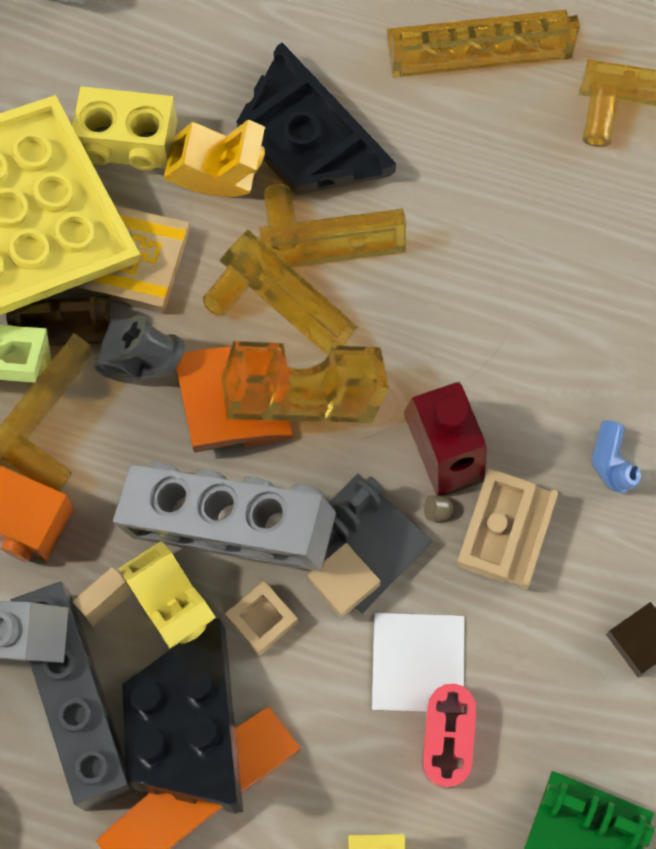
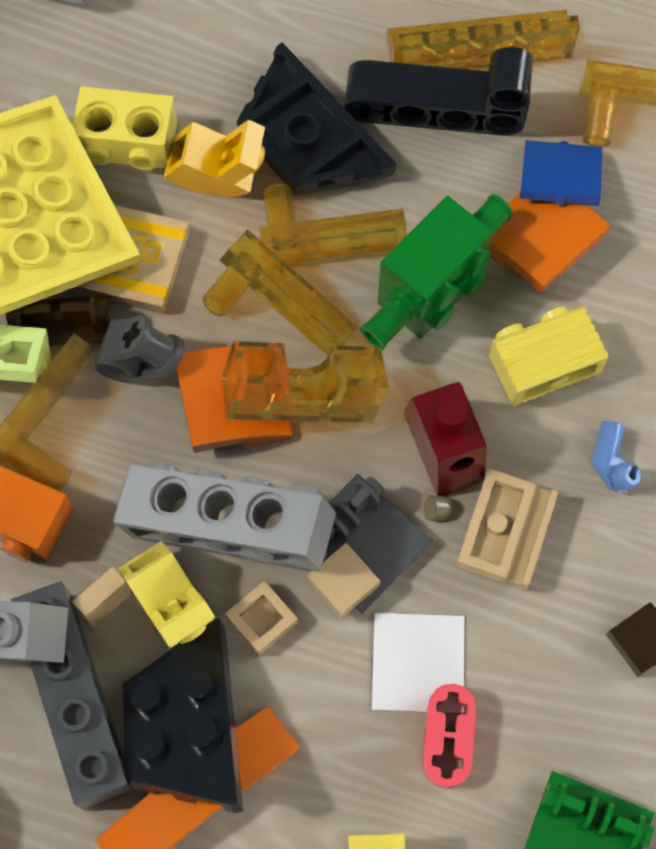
none -> black beam [344,47,533,136]
none -> green brick [360,194,513,350]
none -> orange slope [489,193,611,294]
none -> light yellow brick [489,306,609,406]
none -> blue piece [520,140,603,206]

